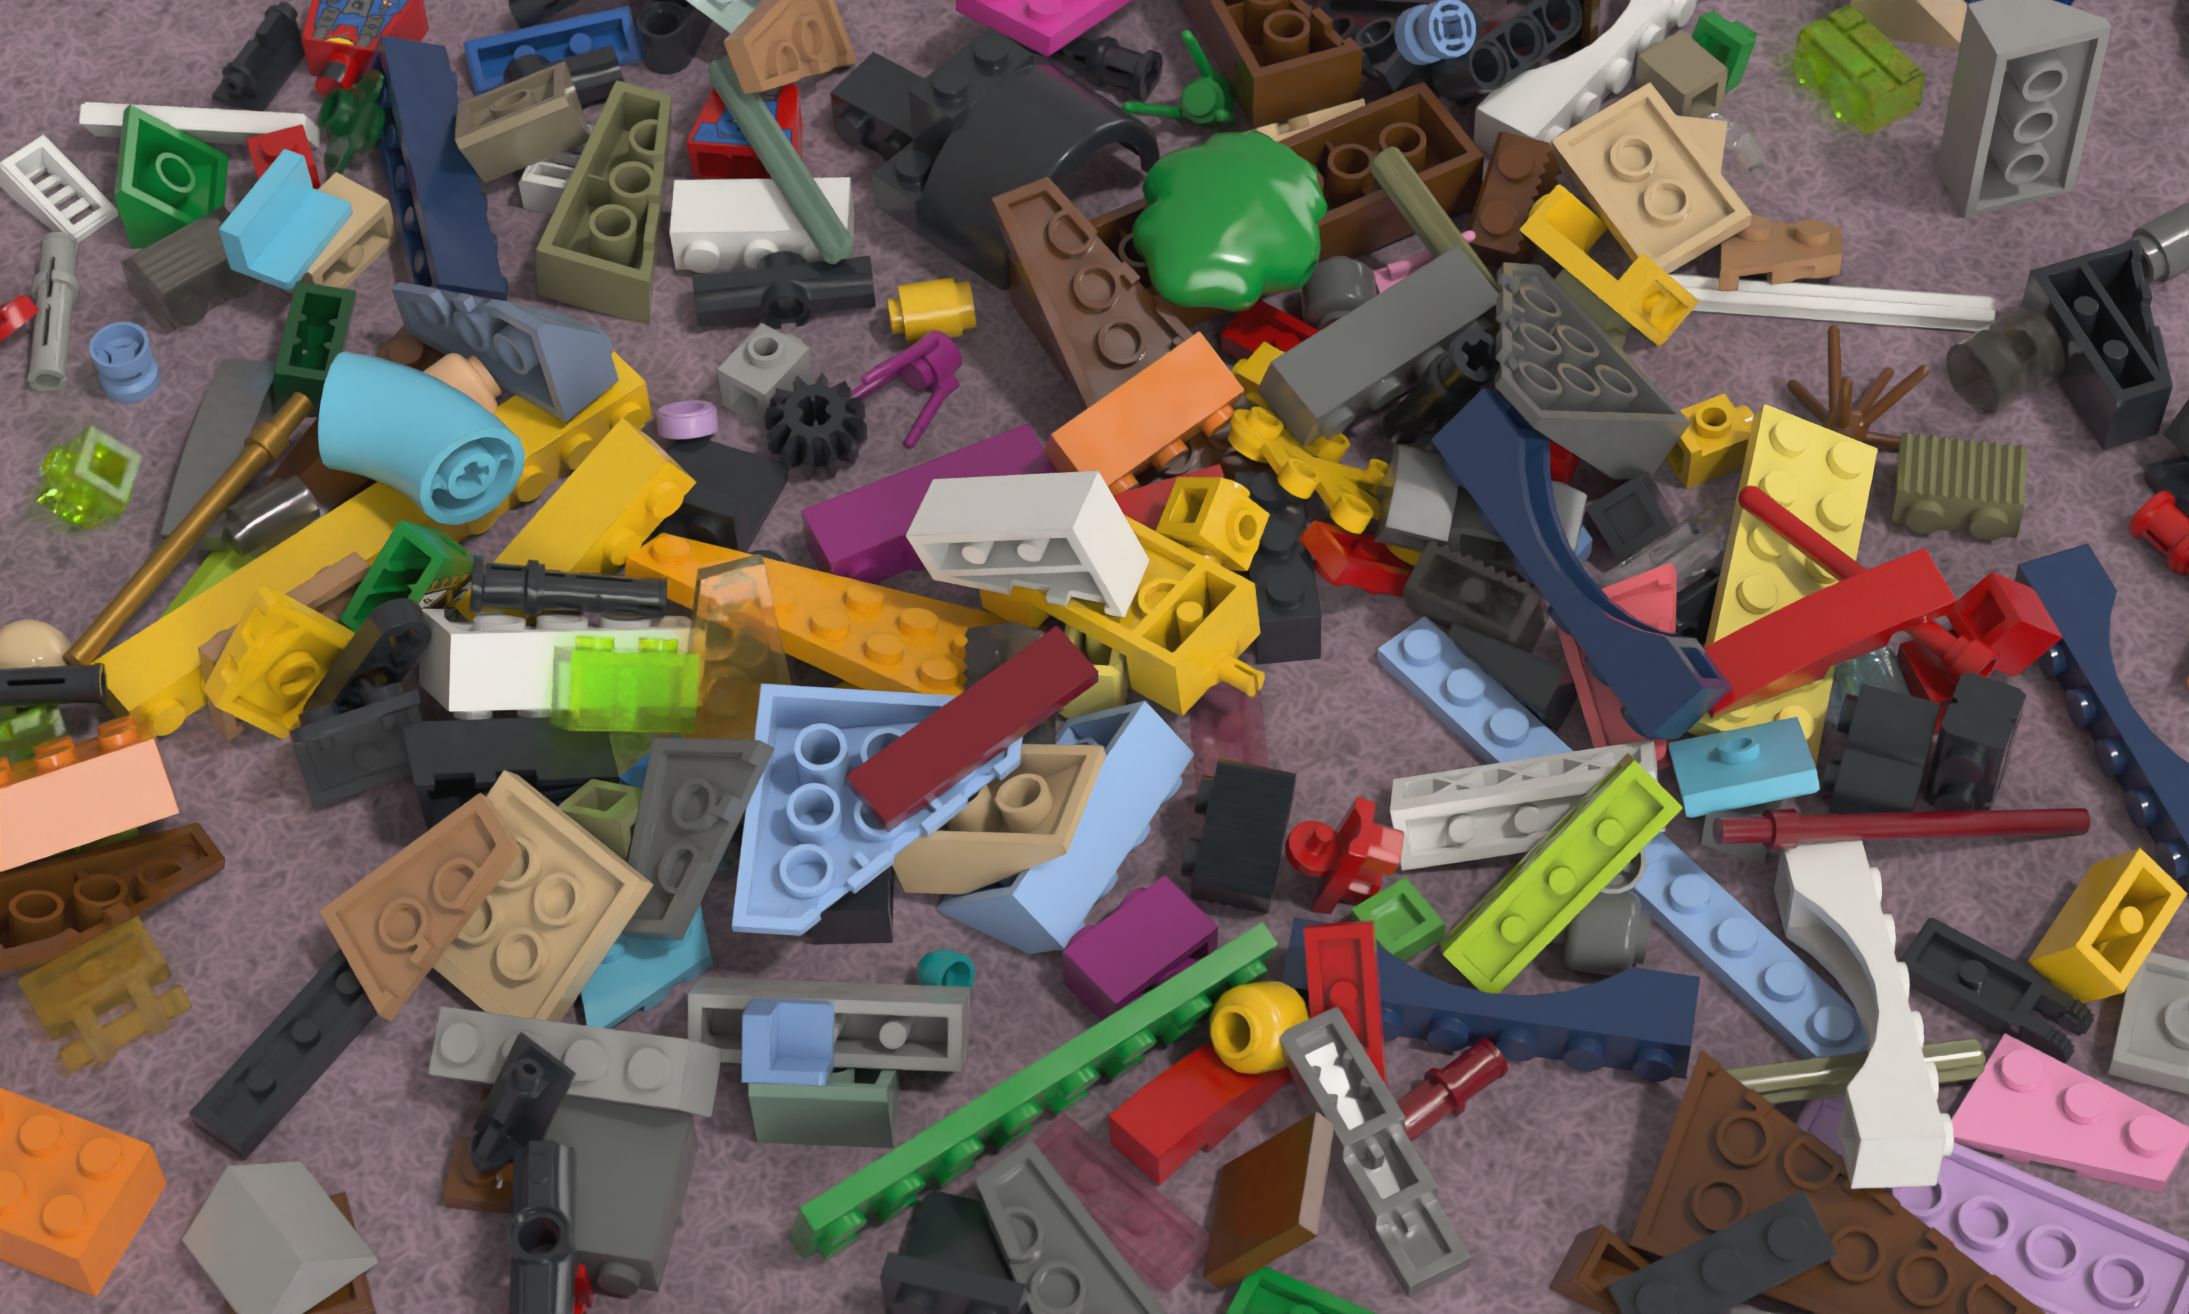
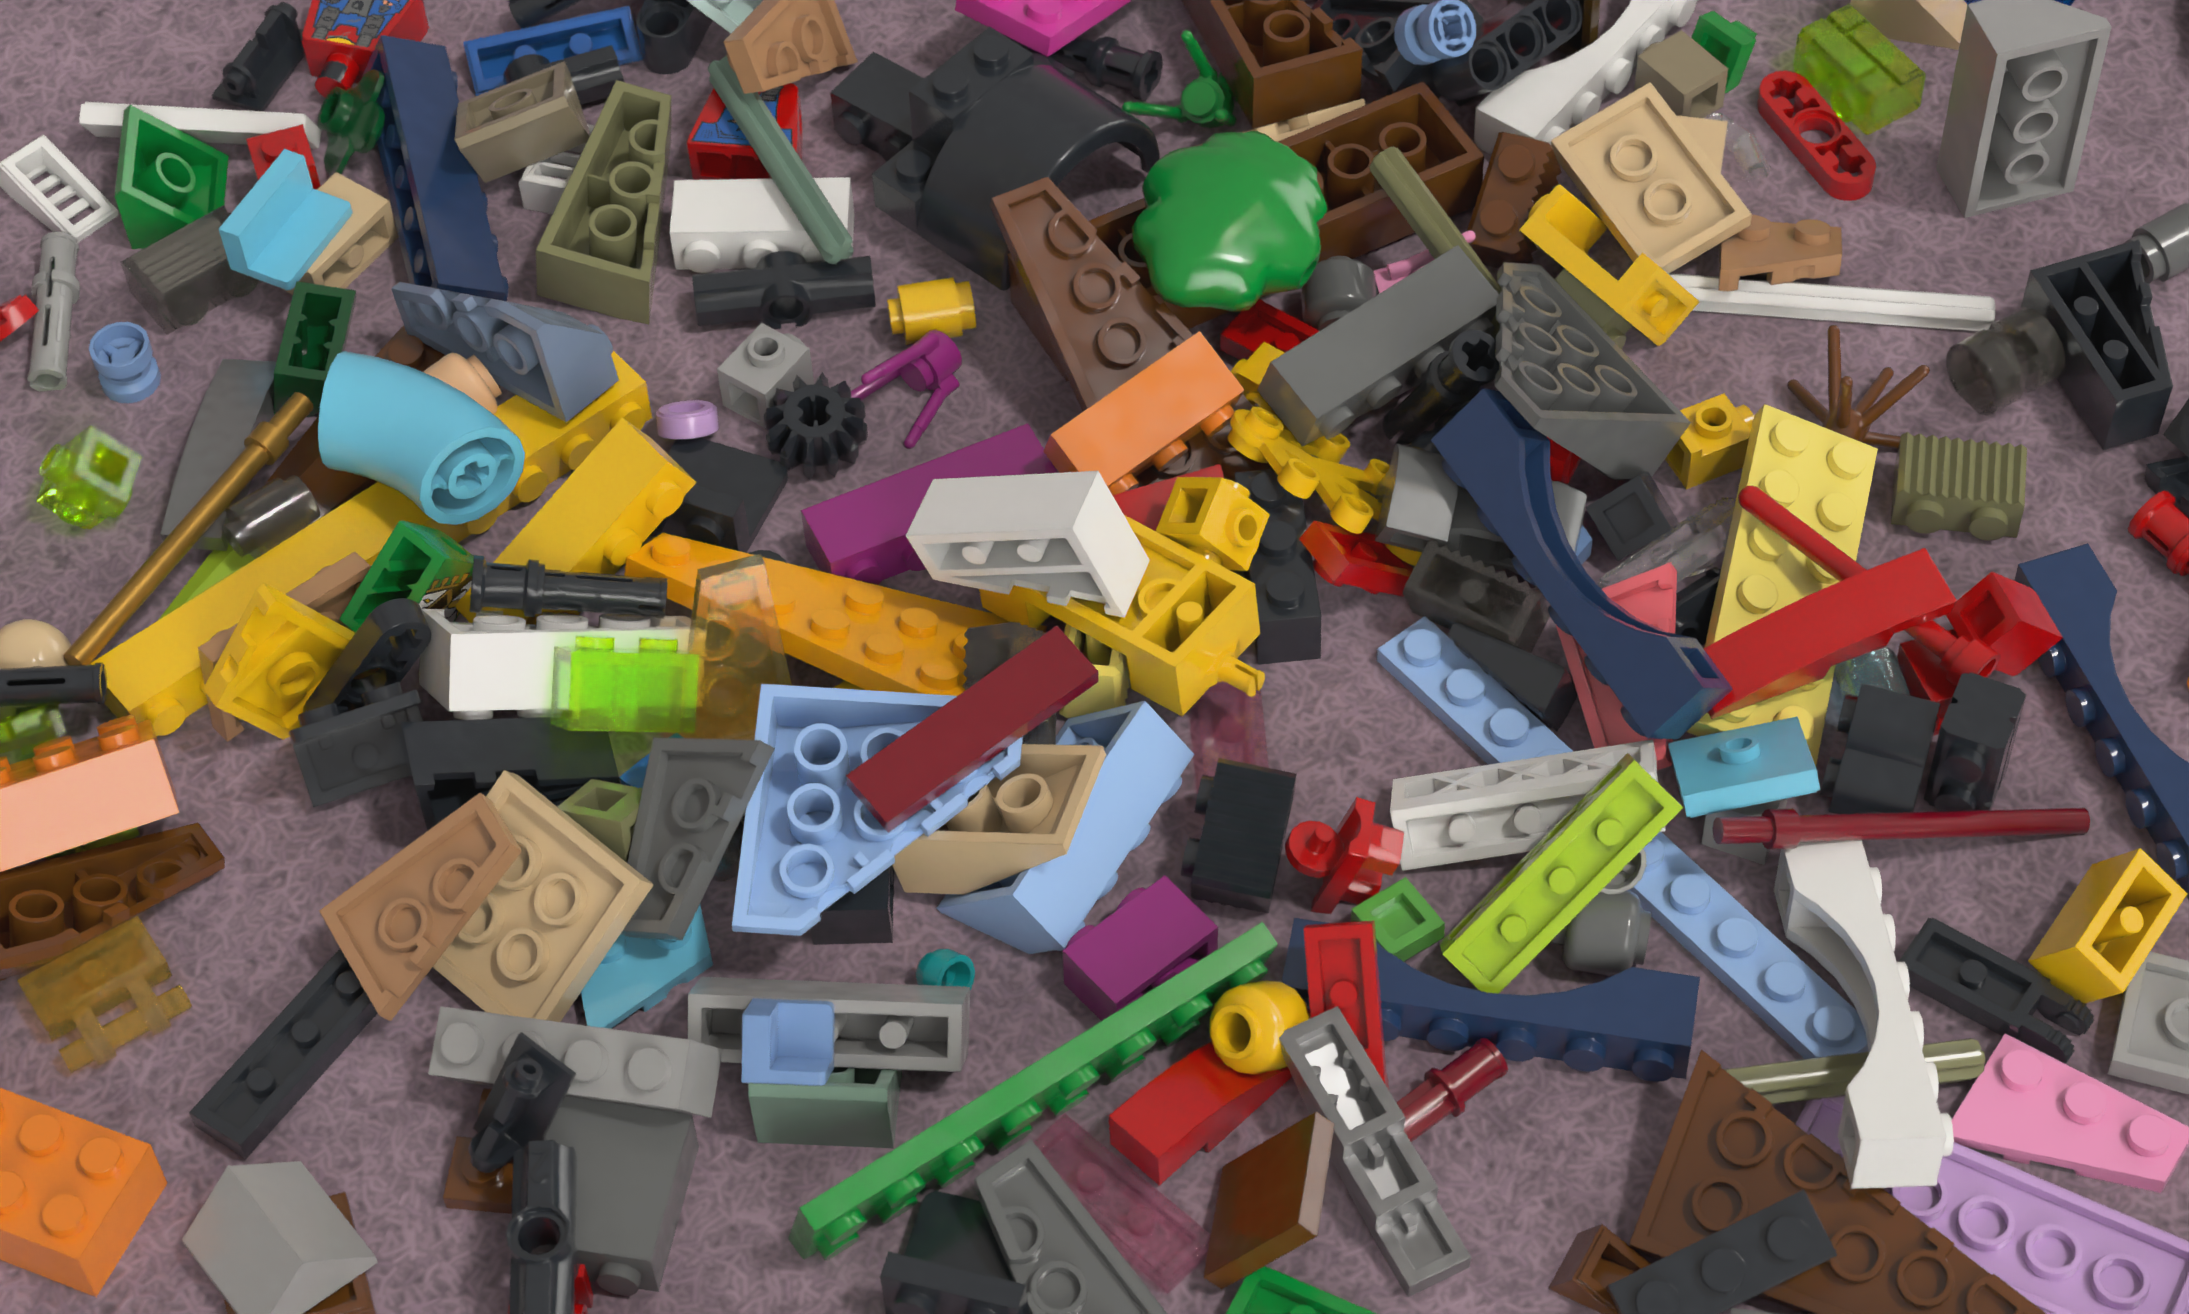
none -> red beam [1757,71,1876,201]

